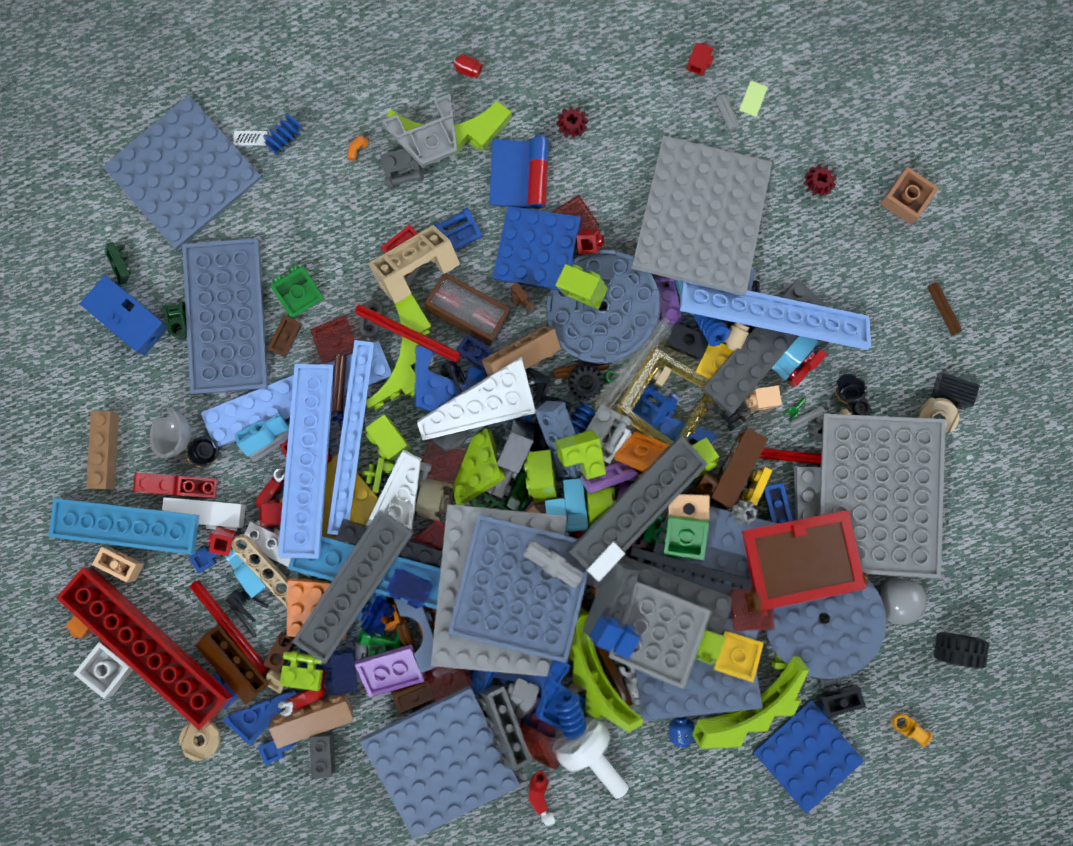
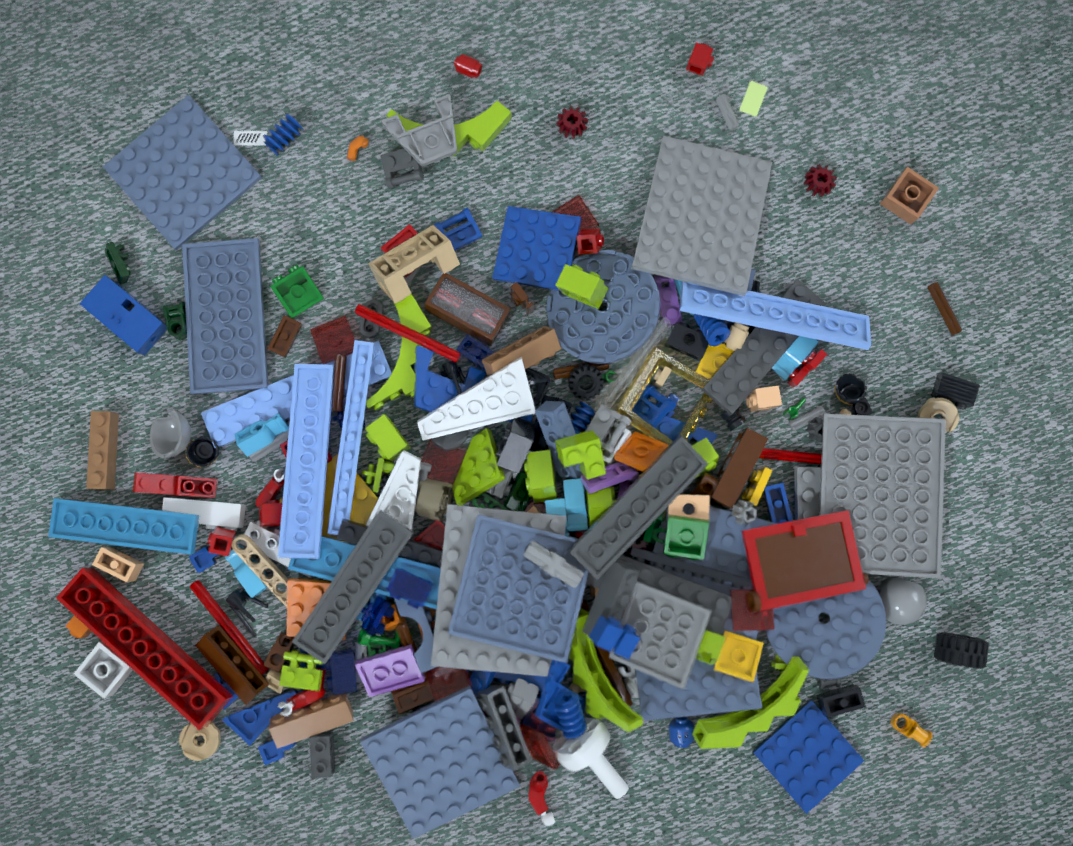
blue door [489,135,549,209] -> none
white sticker [587,542,625,581] -> none

